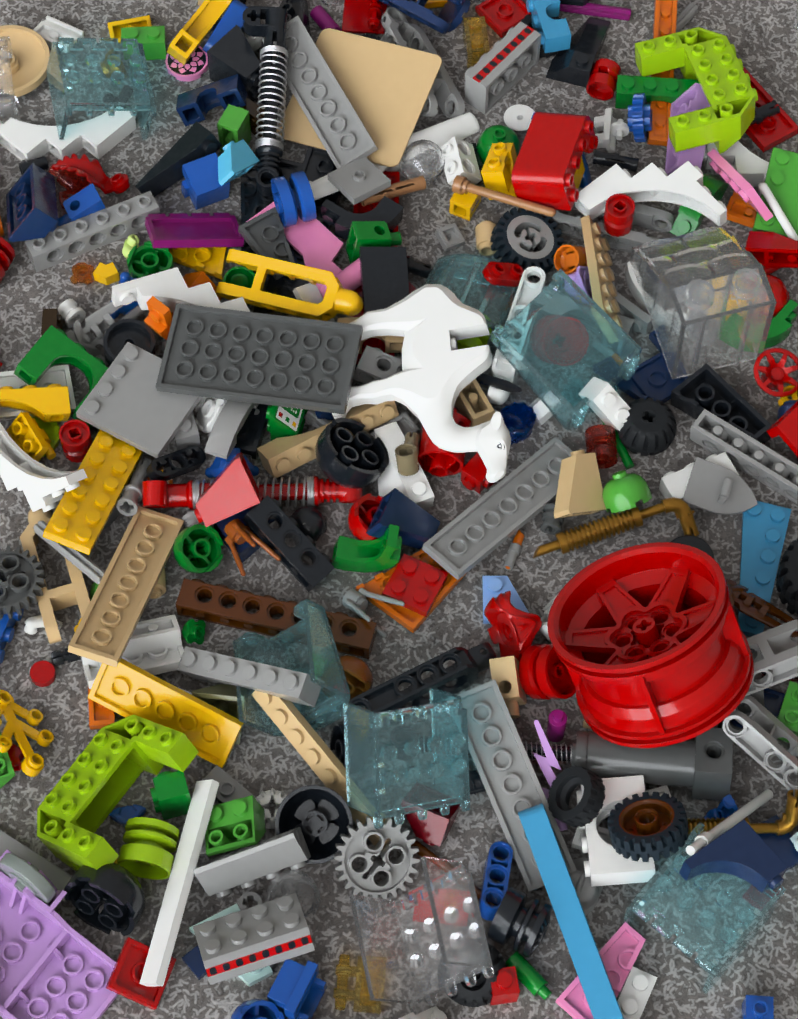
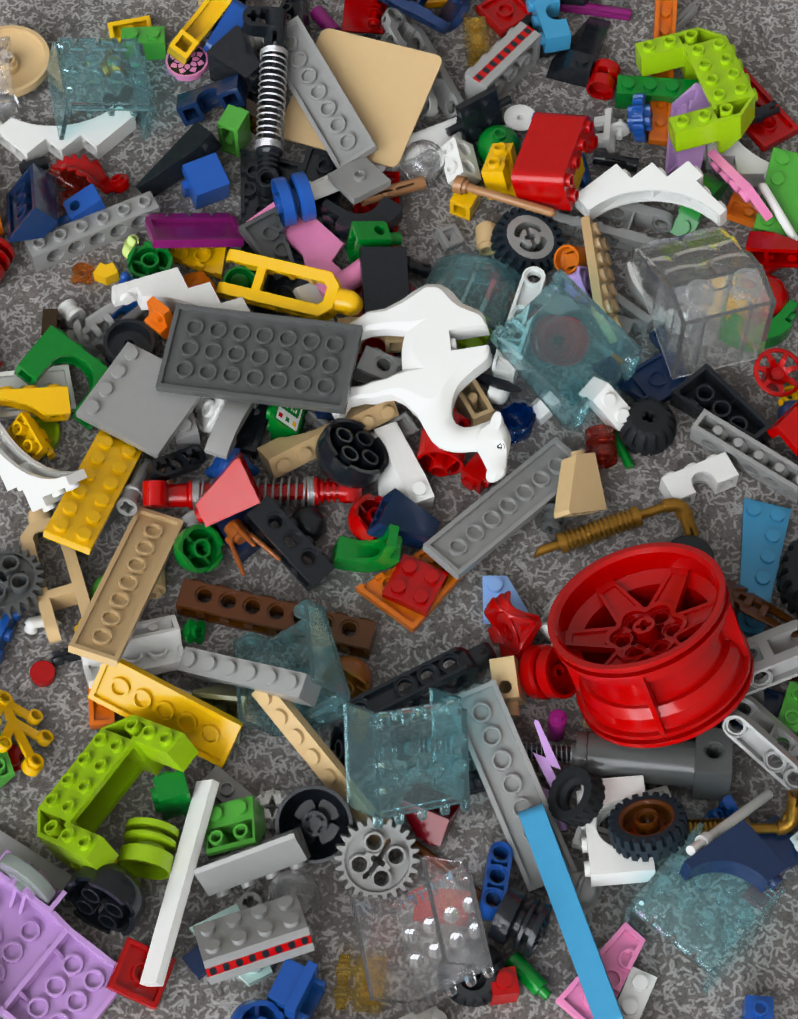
white plate [33,15,84,55] -> none
light grey axle [33,520,105,584] -> none
red wheel [59,419,93,463] -> none
blue tile [109,804,146,827] -> none
medium azure slope [218,139,259,186] -> none
light grey plant [342,587,405,637] -> none
dark tan pin [395,432,420,476] -> none
red plate [482,262,524,287] -> none
light grey piece [503,530,524,571] -> none
bright green cylinder [602,470,652,513] -> none
red wheel [603,194,635,237] -> none
light grey shield [682,457,758,515] -> none
none -> black plate [445,86,513,144]

